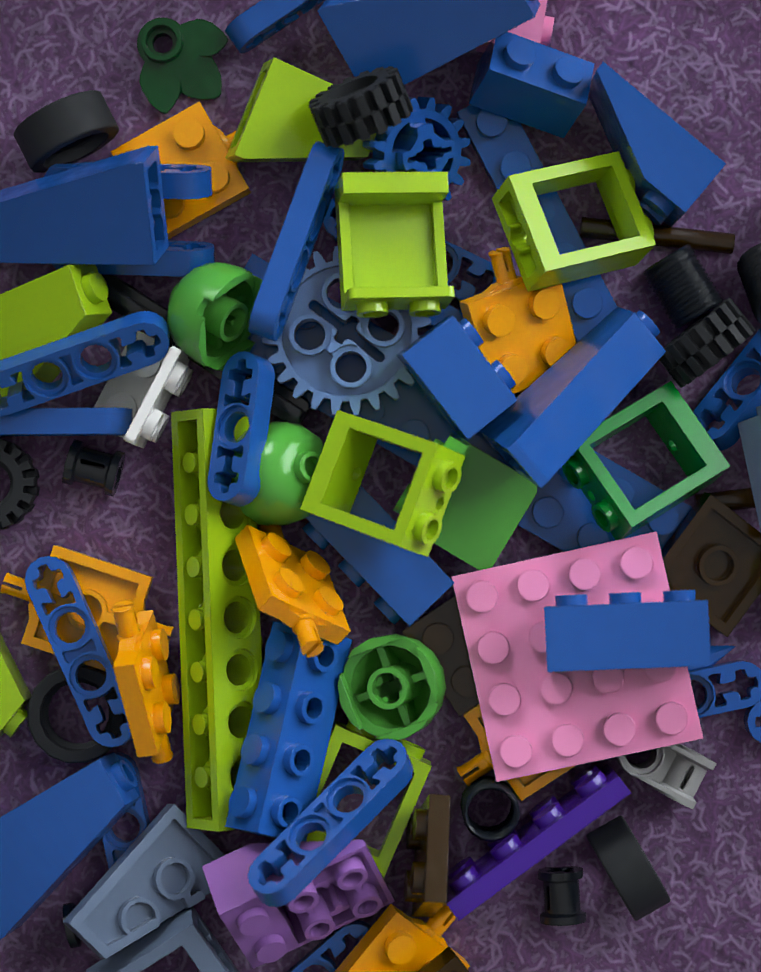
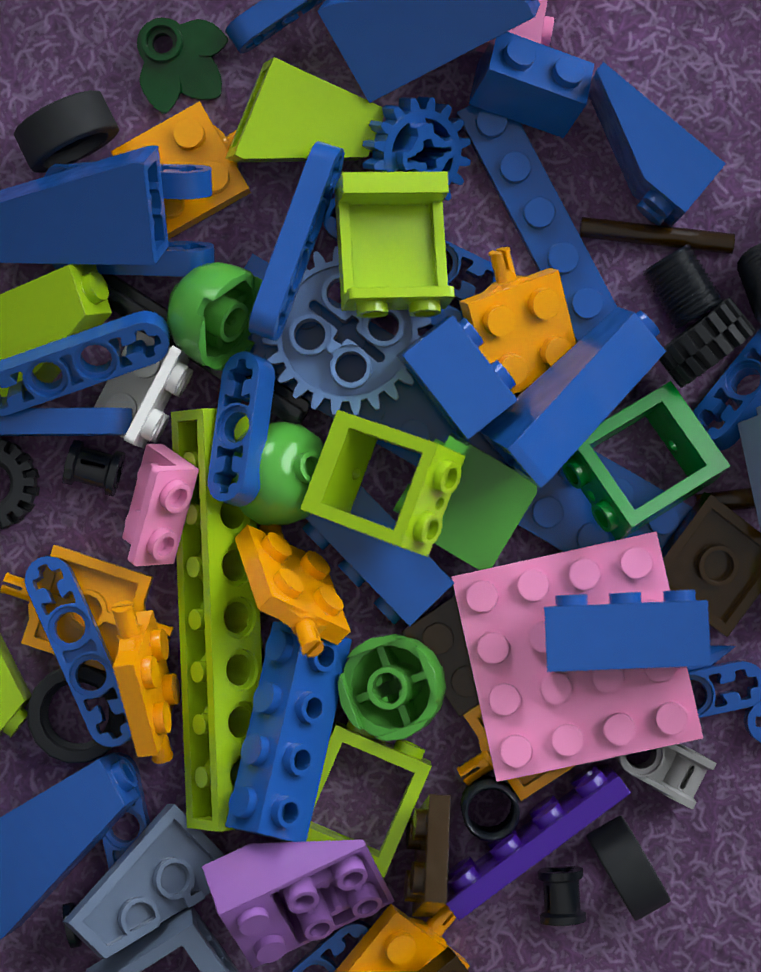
blue beam [248,739,414,907] -> none
black tyre [308,66,413,148] -> none
lime window [492,151,656,292] -> none
none -> bright pink bracket [122,444,199,566]

